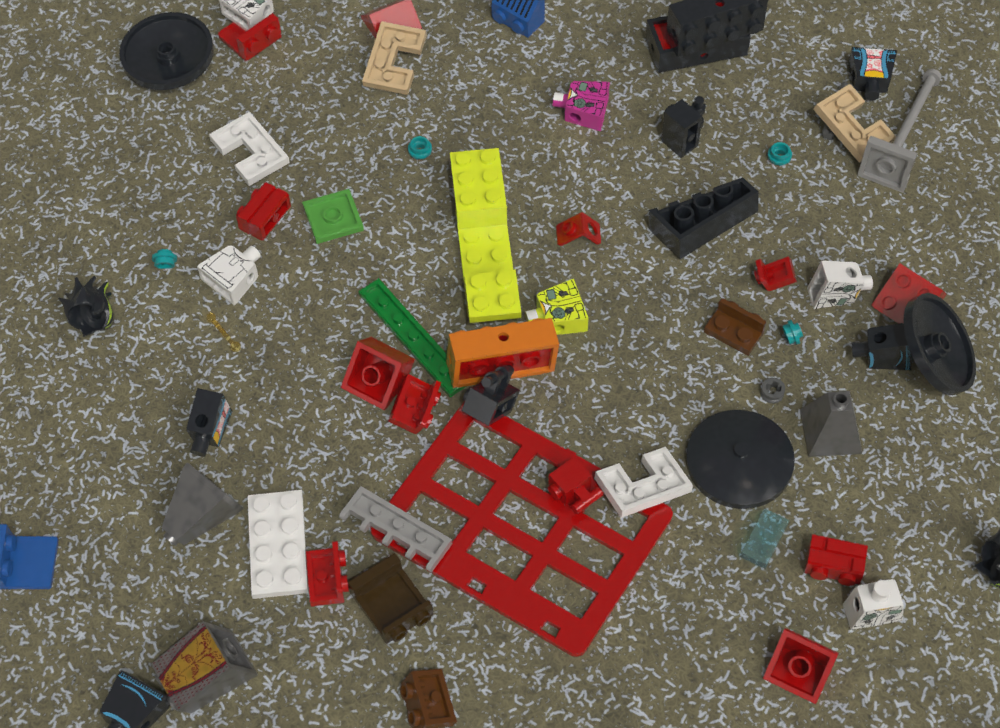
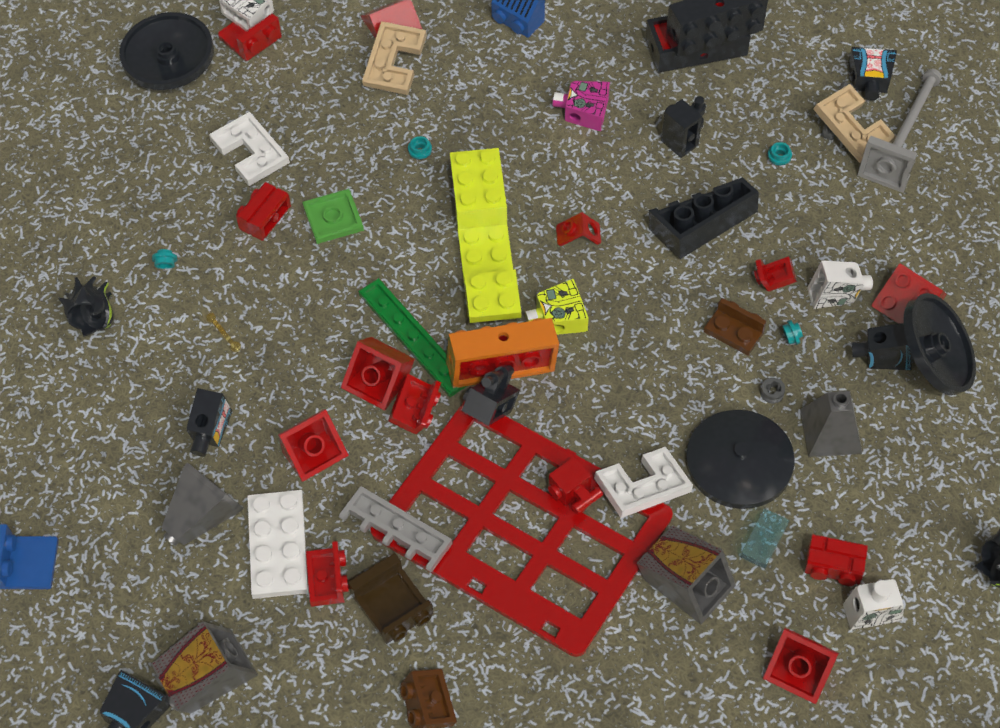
white torso [197,246,261,305] -> none
none -> red slope [278,409,349,482]
none -> flat silver slope [637,525,736,624]

